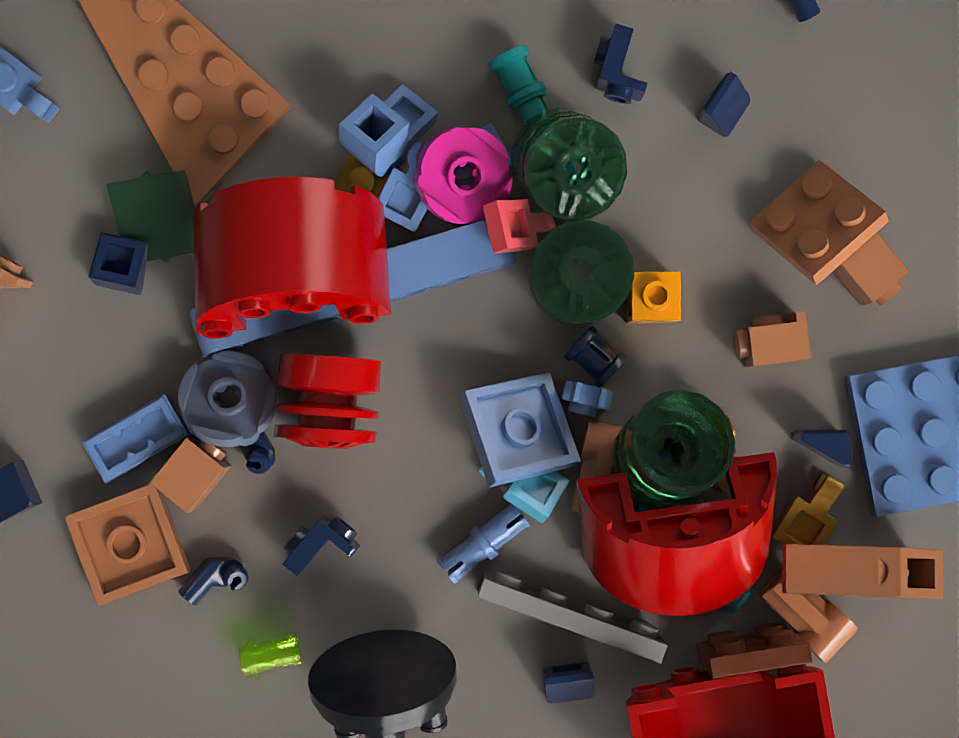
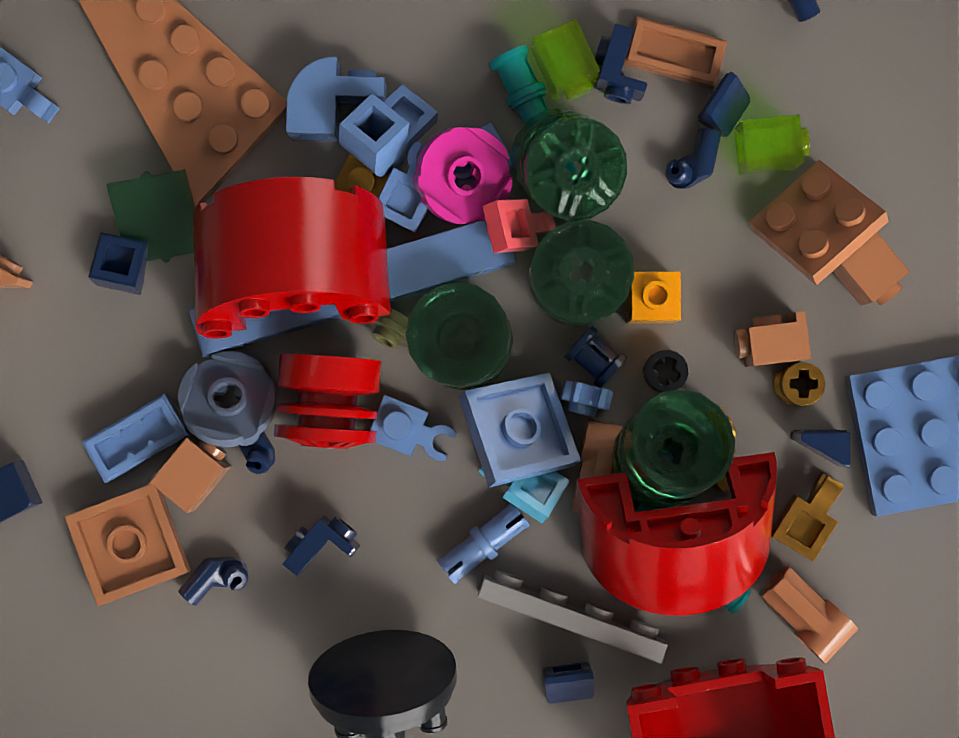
clear neon green pin [239,633,302,678] -> none
copper plate [696,623,813,679] -> none
nougat slope [782,544,944,599] -> none
none -> medium blue brick [286,57,387,142]
none -> olive plate [368,309,415,349]
none -> medium blue plate [371,395,457,461]
none -> clear green wheel [406,282,514,391]
none -> clear neon green brick [531,18,600,101]
none -> nougat tile [623,16,728,89]
none -> black bush [643,350,688,393]
none -> dark blue arm [665,128,722,189]
none -> clear neon green brick [734,114,810,175]
none -> pearl gold bush [773,362,826,406]

